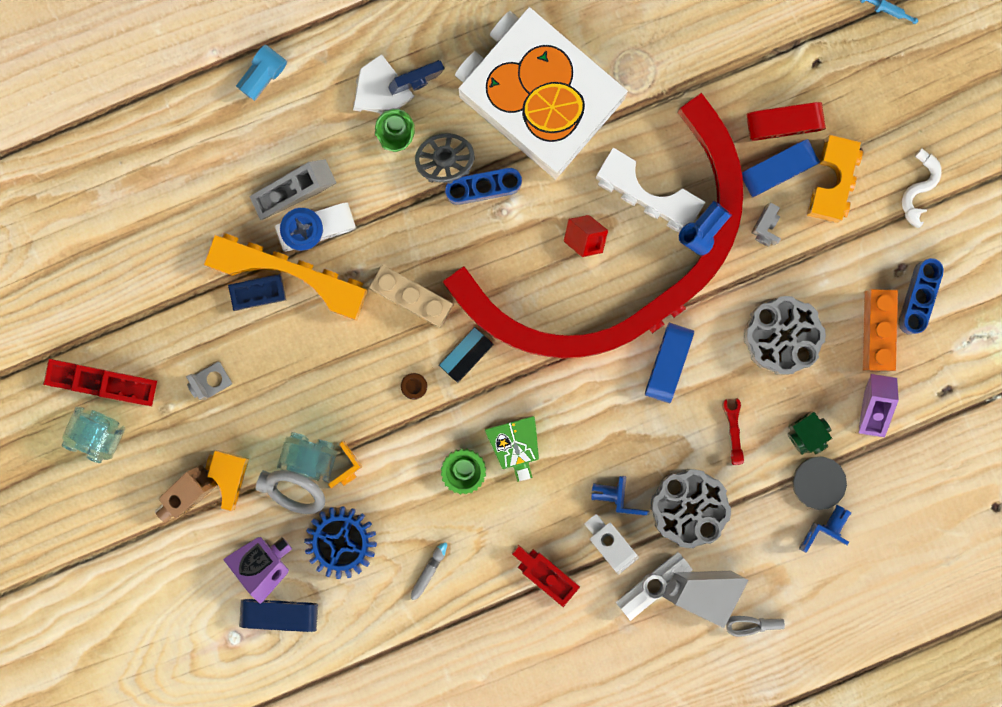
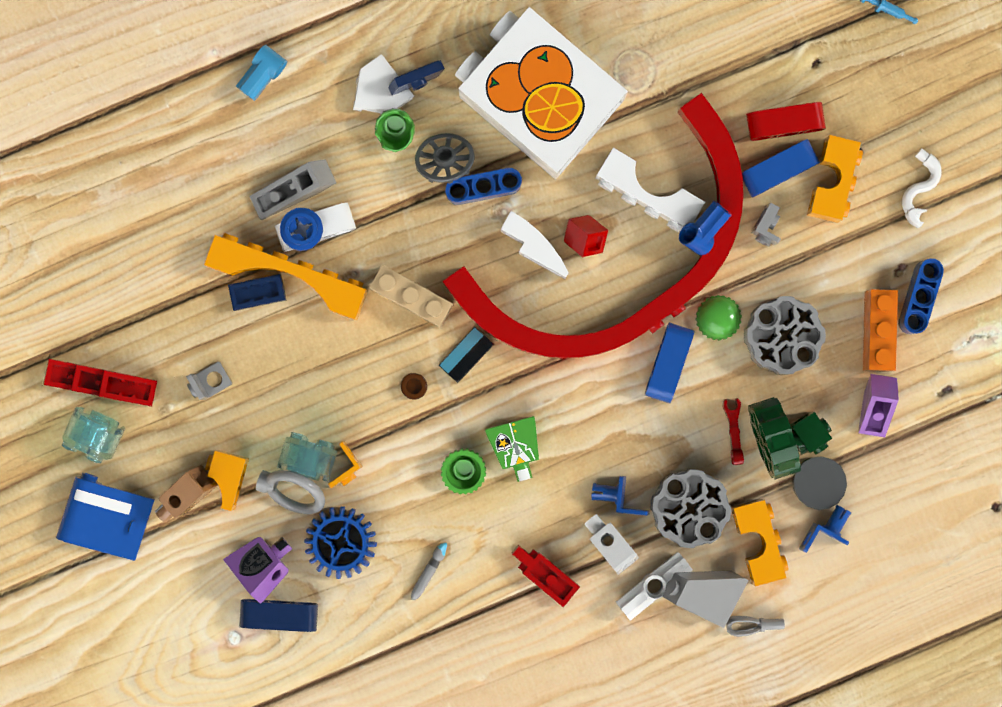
none -> blue door [56,472,154,561]
none -> white slope [501,211,568,279]
none -> bright green hat [695,295,742,341]
none -> light orange arch [731,499,789,587]
none -> dark green connector [748,397,801,480]

